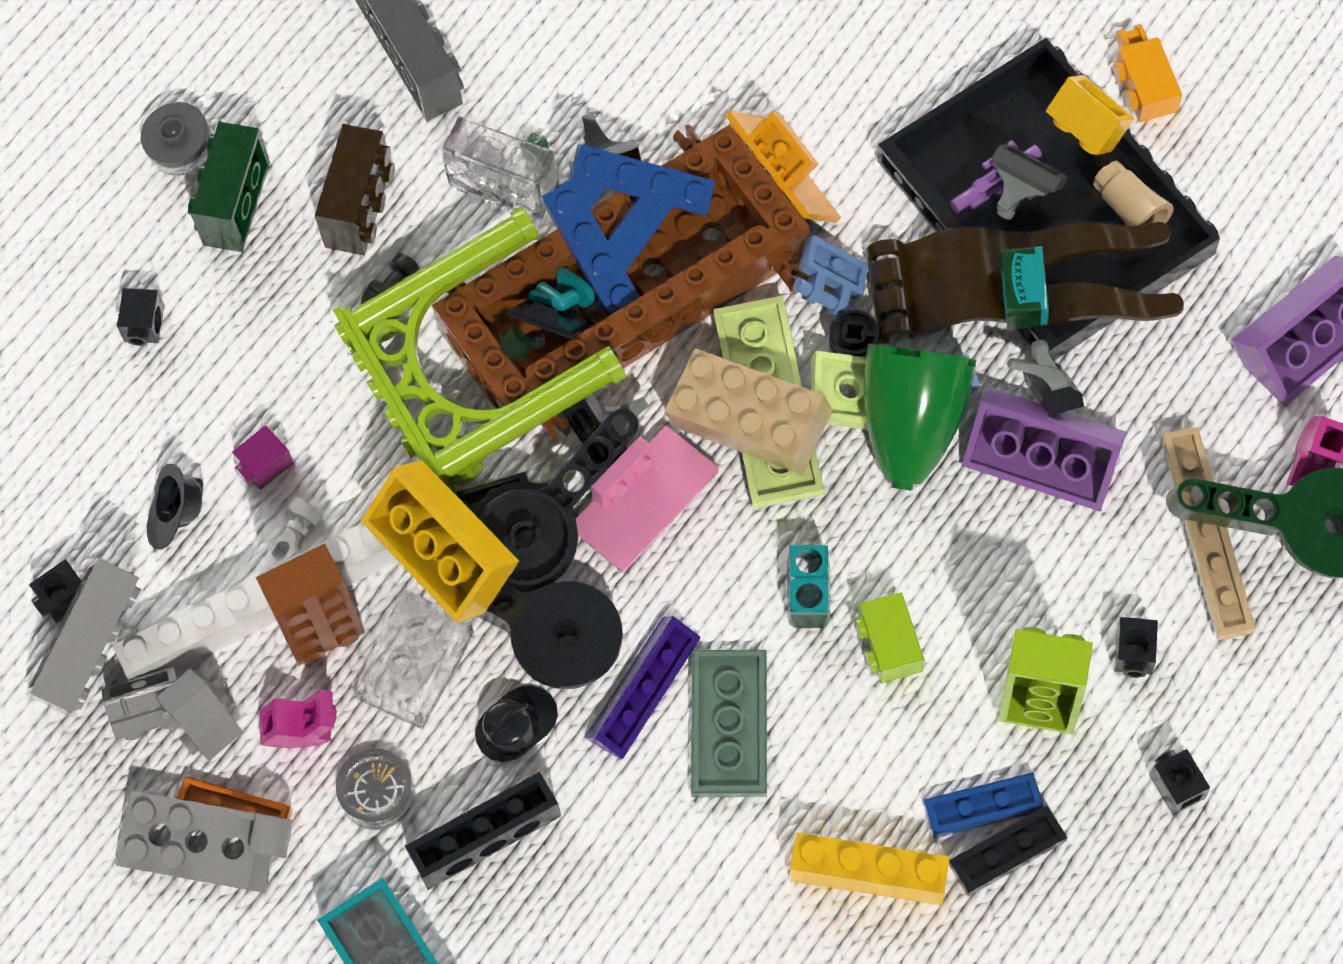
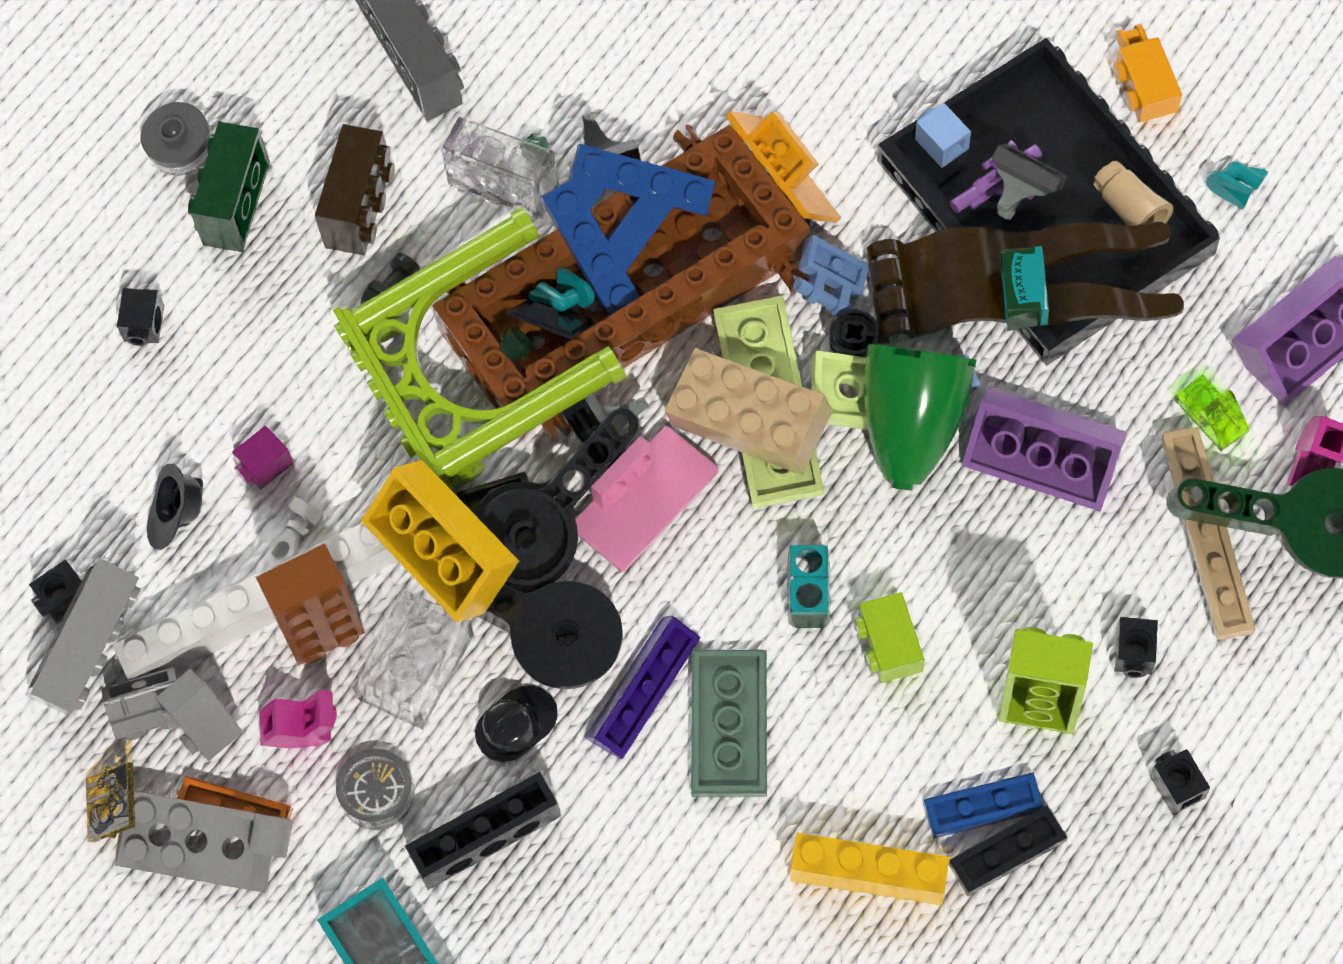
piece [1007,340,1084,417] -> none
yellow brick [1046,75,1135,155] -> none
none -> piece [86,762,135,843]
none -> light blue brick [915,103,971,168]
none -> clear neon green slope [1174,374,1250,452]
none -> teal piece [1206,161,1268,210]

